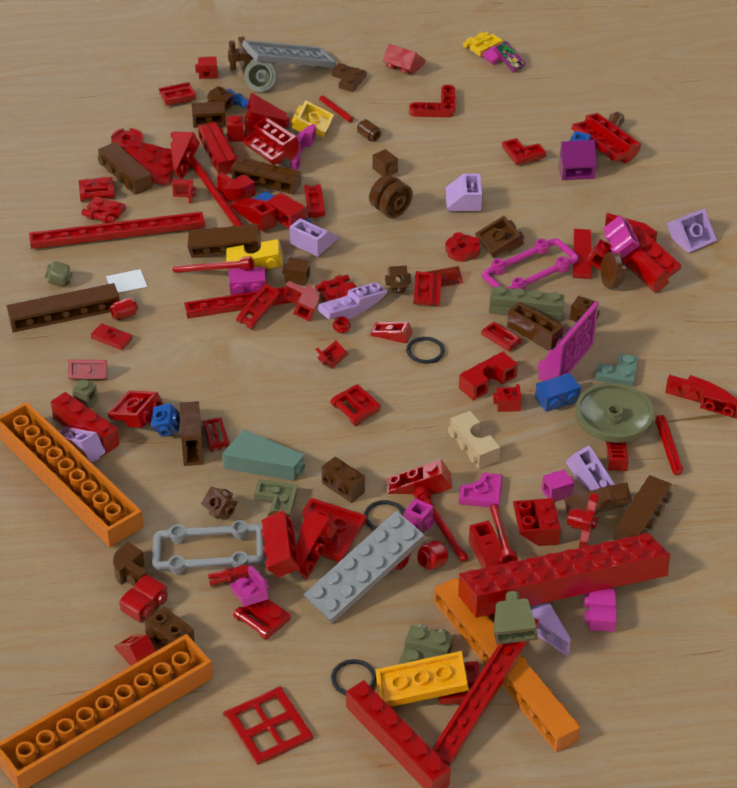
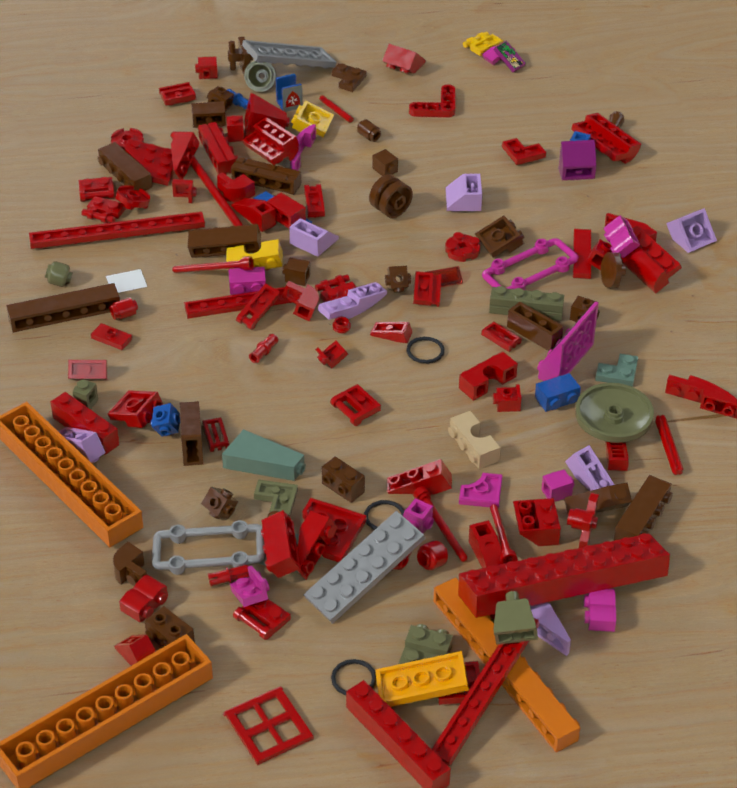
none -> red plate [115,185,150,210]
none -> red pin [249,333,279,363]
none -> piece [276,74,303,112]

